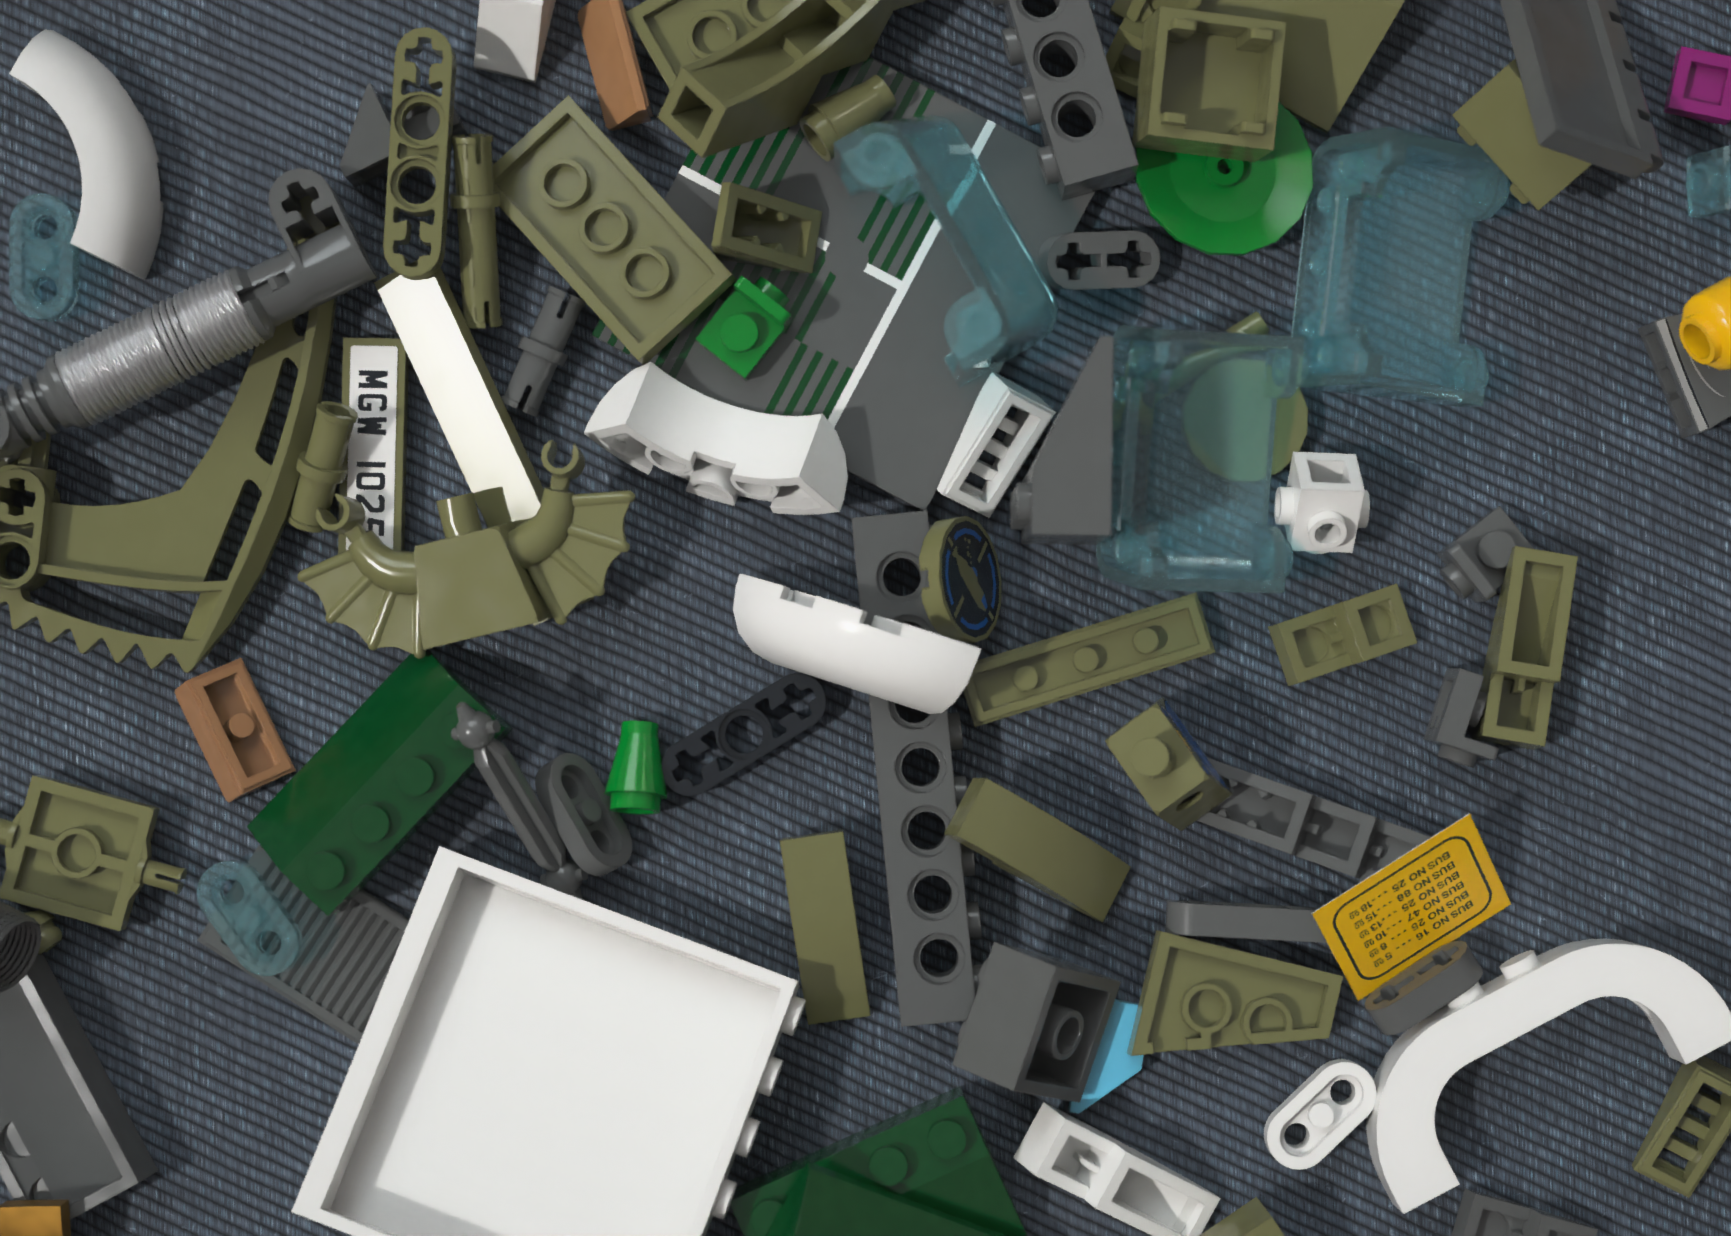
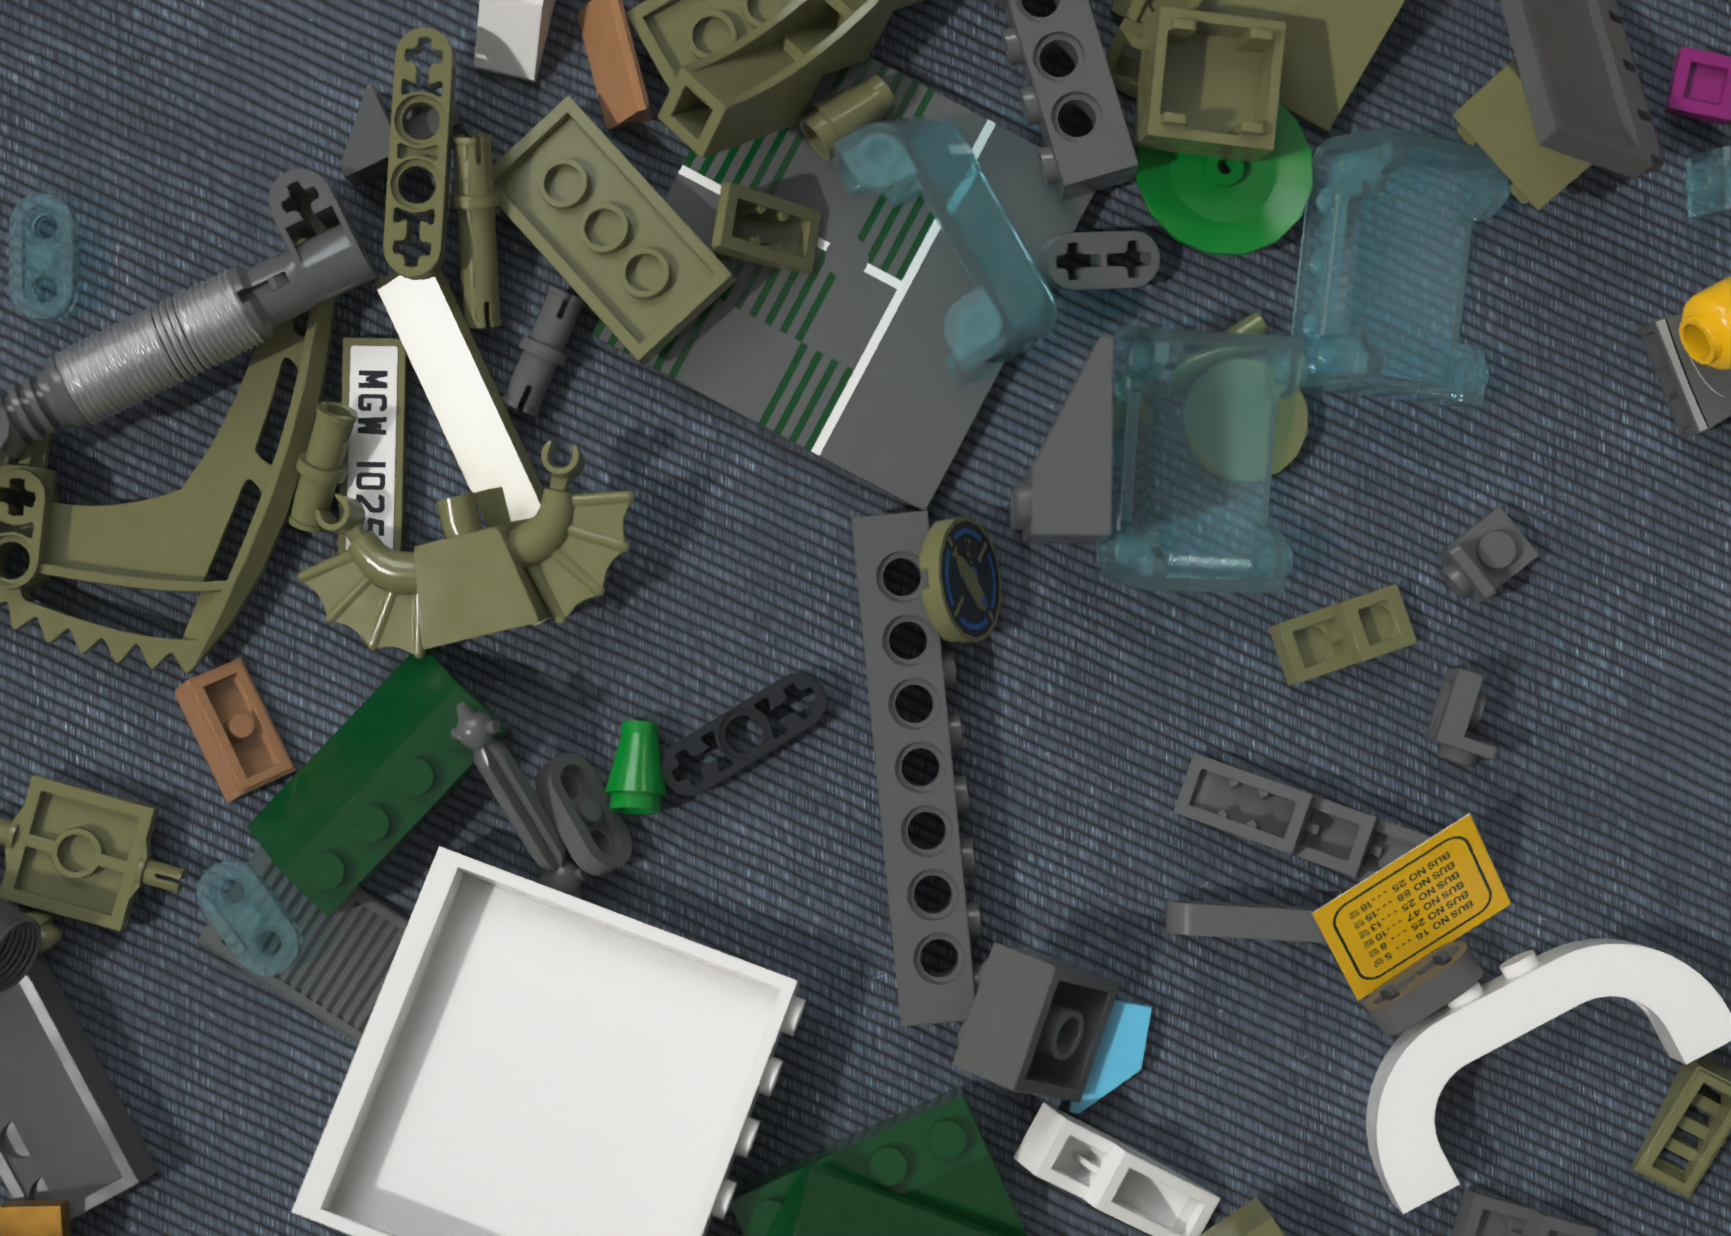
white brick [9,30,163,280] -> none
white brick [584,362,848,515] -> none
green bracket [695,275,793,381] -> none
white brick [733,574,981,714] -> none
olive slope [780,829,870,1025] -> none
white slope [937,372,1056,518] -> none
olive slope [944,778,1131,923] -> none
olive tile [963,592,1215,727] -> none
olive torso [1105,697,1233,831] -> none
olive wing [1127,930,1343,1056] -> none
white plate [1264,1059,1377,1170] -> none
white brick [1274,452,1370,554] -> none
olive slope [1472,546,1578,750] -> none

